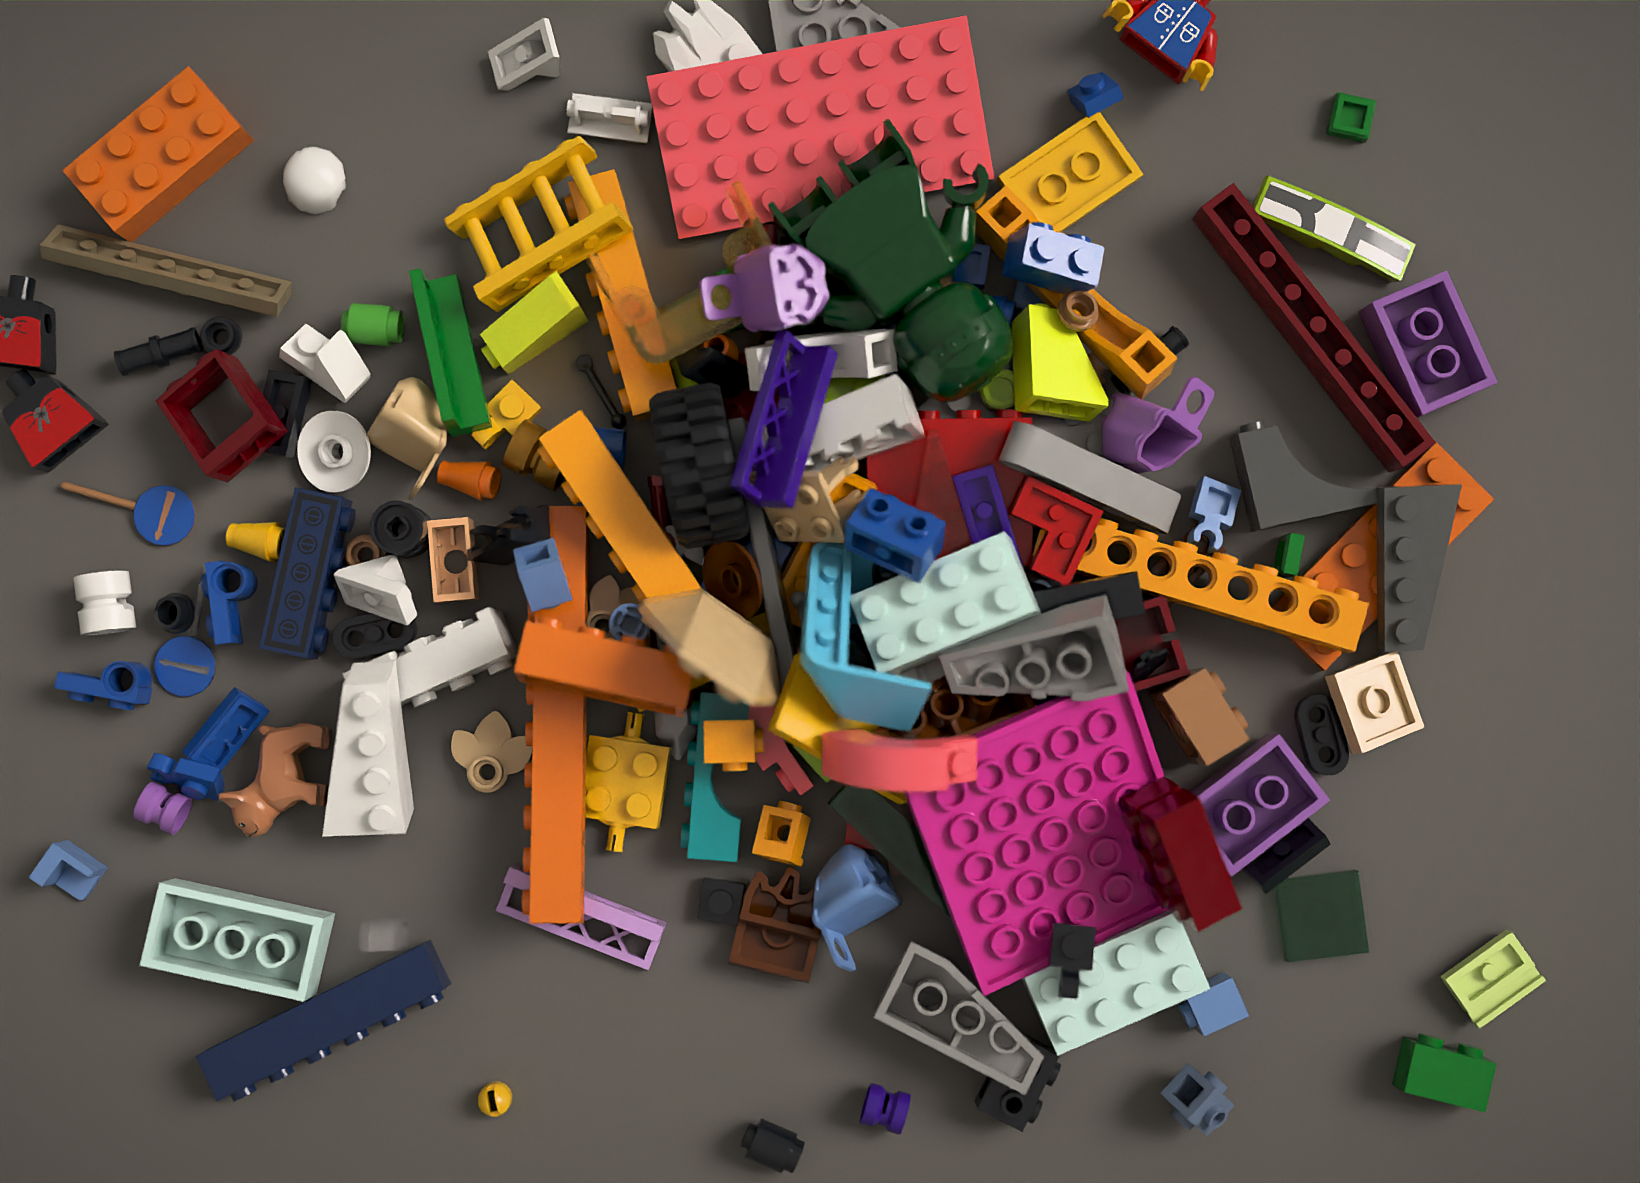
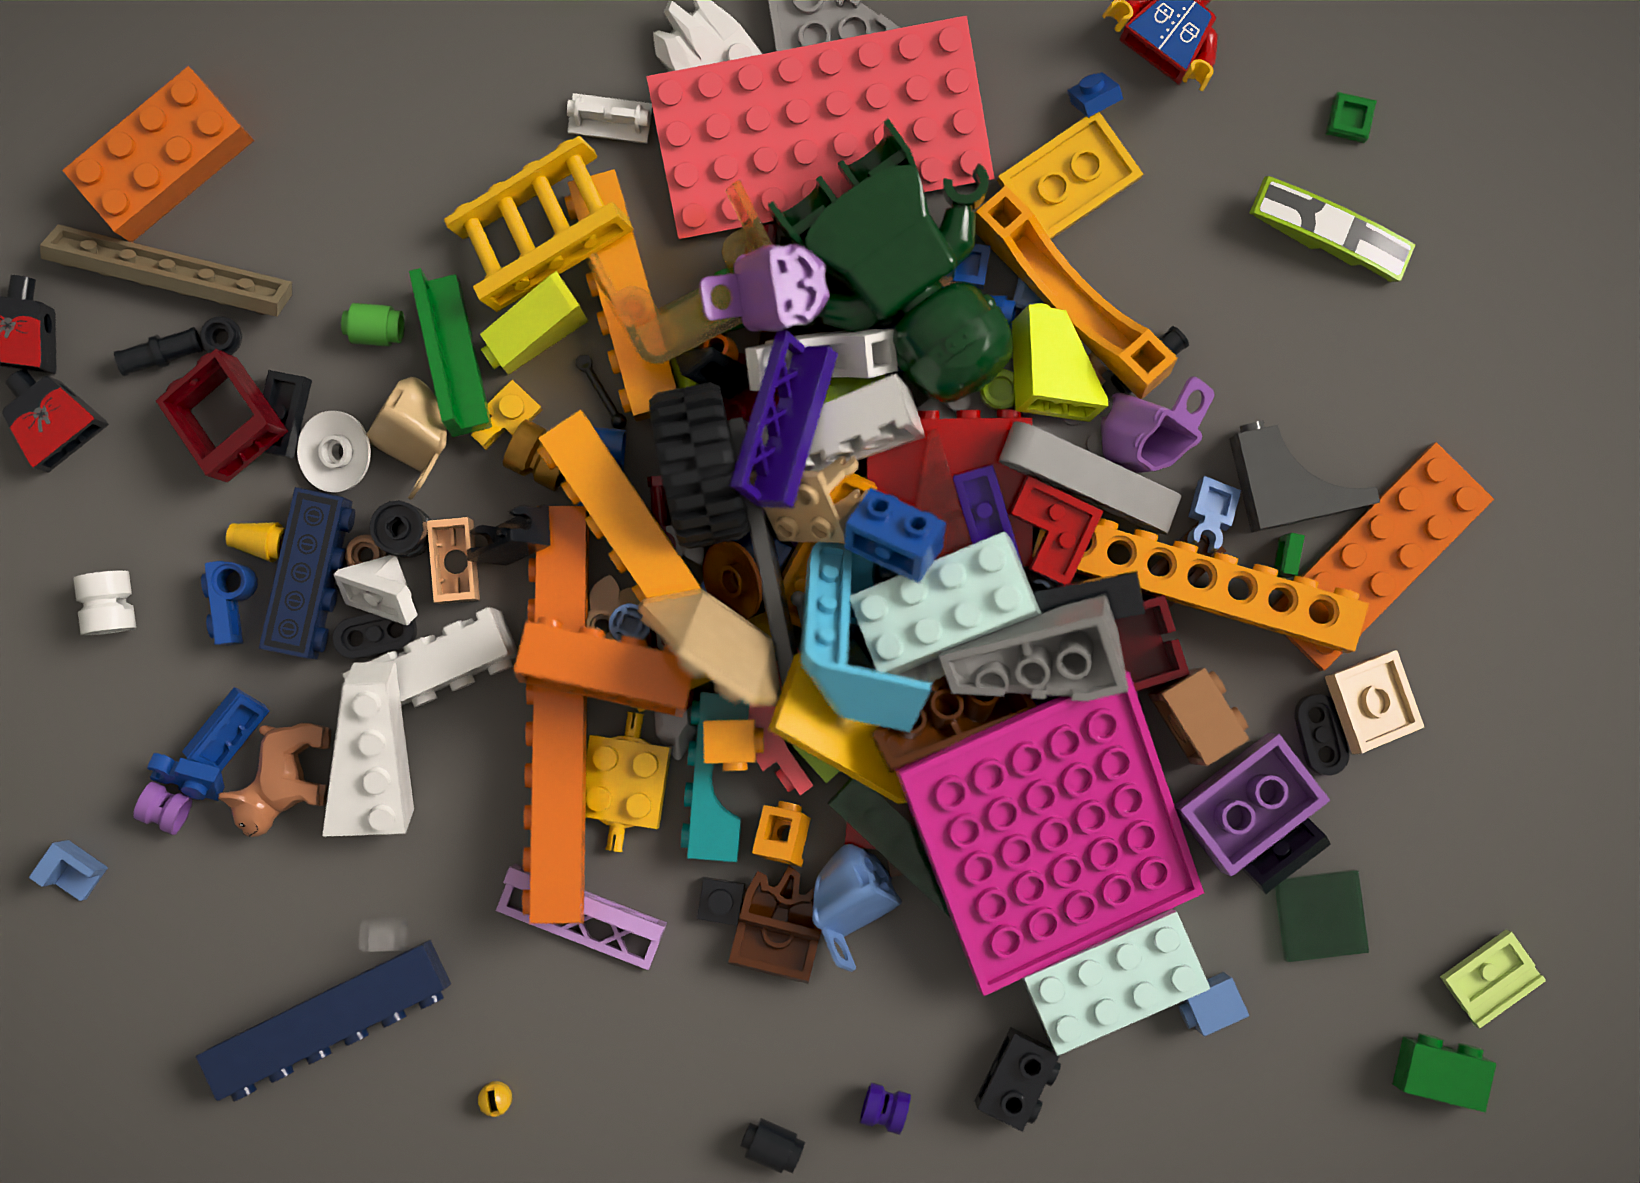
blue plate [54,661,152,710] -> none
blue piece [61,481,196,546] -> none
light aqua brick [140,878,335,1001] -> none
black plate [154,593,195,634] -> none
blue piece [155,561,216,696] -> none
white slope [279,324,371,403] -> none
white hair [283,147,346,214] -> none
orange cone [437,460,501,501] -> none
tan plate [451,711,532,793] -> none
white slope [488,18,560,91] -> none
medium blue brick [513,537,572,612] -> none
coral arch [822,728,977,792] -> none
light grey wedge [874,941,1044,1095] -> none
brick [1002,222,1104,295] -> none
black plate [1048,923,1096,999] -> none
medium nougat plate [1057,290,1099,331] -> none
dark red piece [1121,776,1242,932] -> none
black plant [1130,648,1170,682] -> none
sand blue brick [1160,1063,1235,1136] -> none
dark red brick [1192,182,1436,473] -> none
medium lavender brick [1359,270,1498,418] -> none
dark grey wing [1377,484,1462,652] -> none

